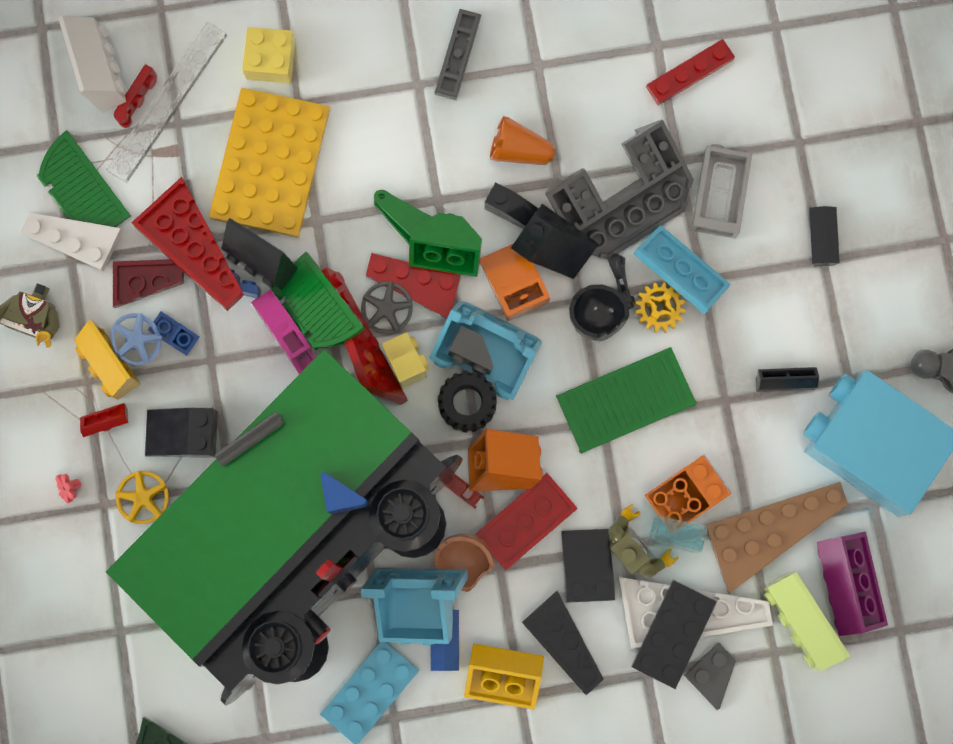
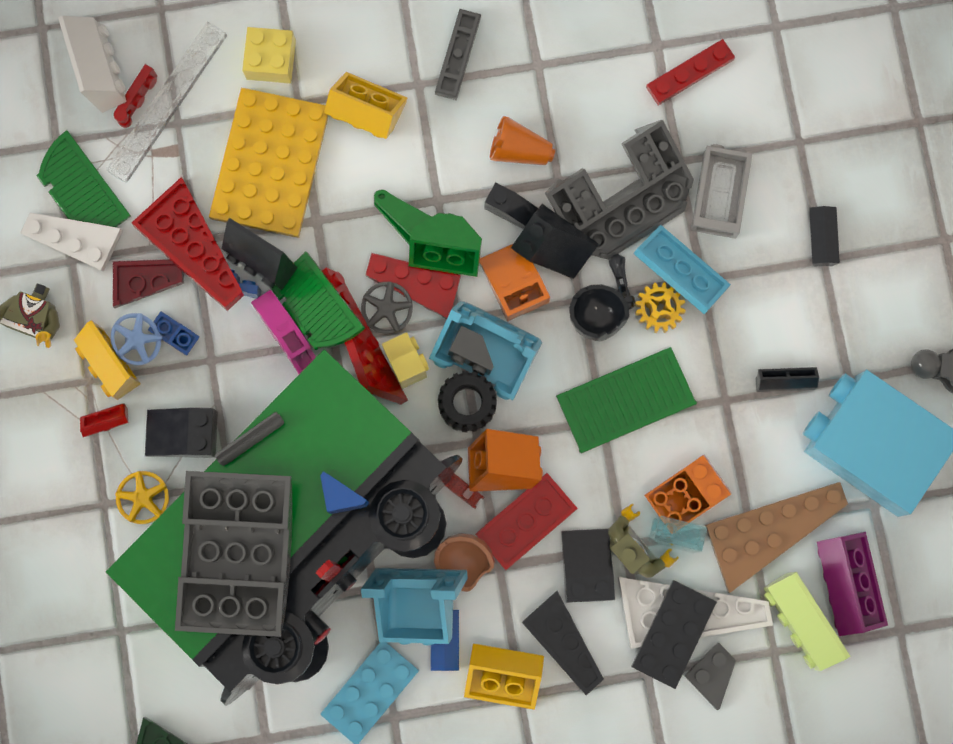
coral plant [55,474,81,503] -> none
none -> dark grey slope [175,471,292,637]
none -> yellow slope [324,72,408,139]

